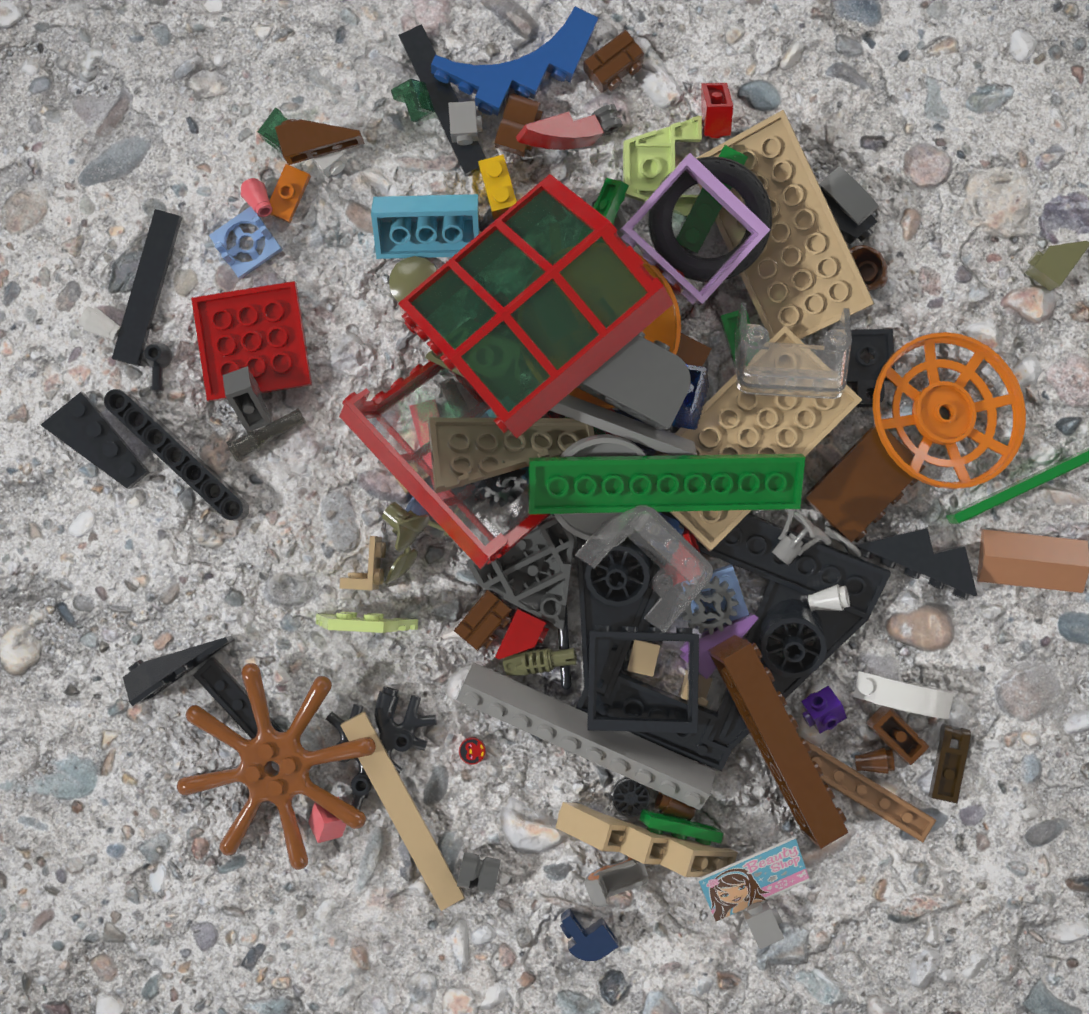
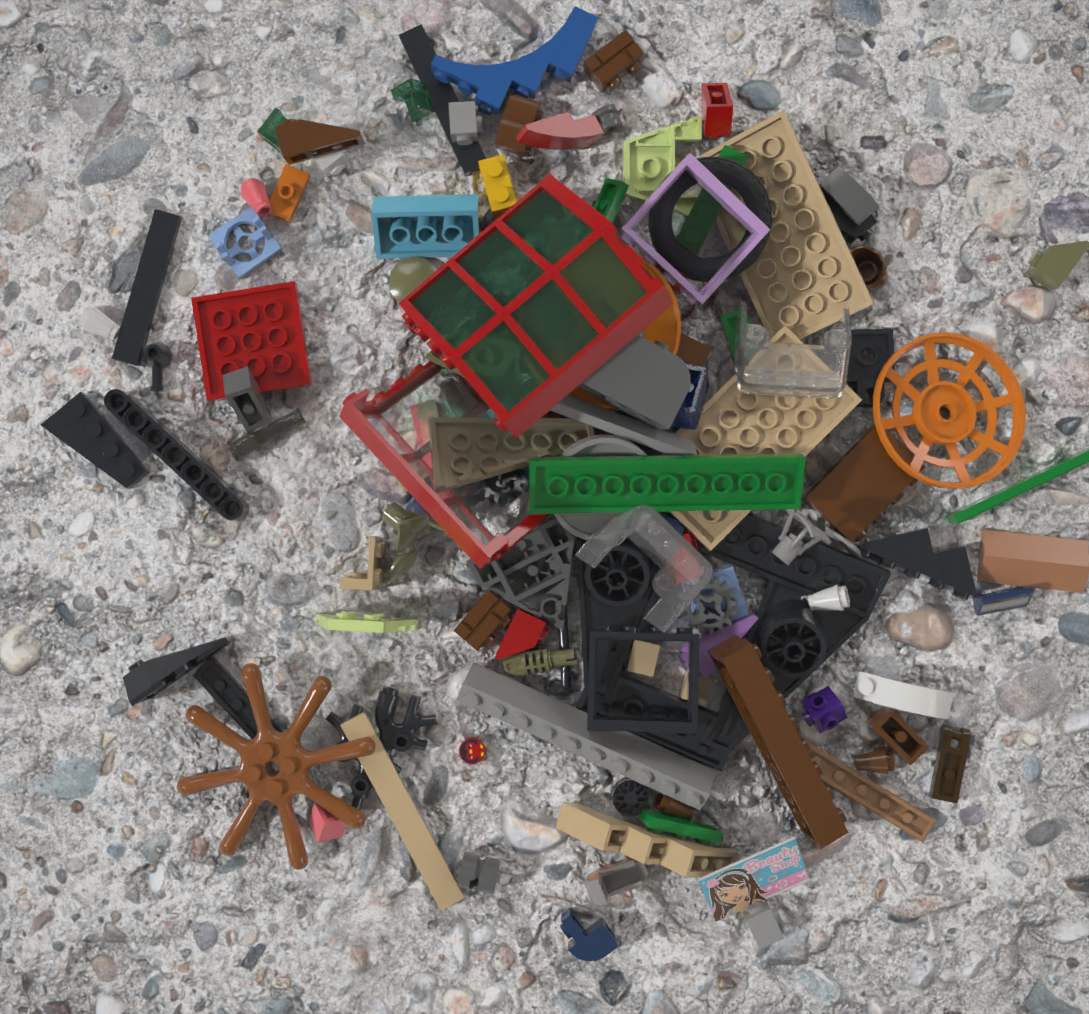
none -> slope [972,587,1034,616]

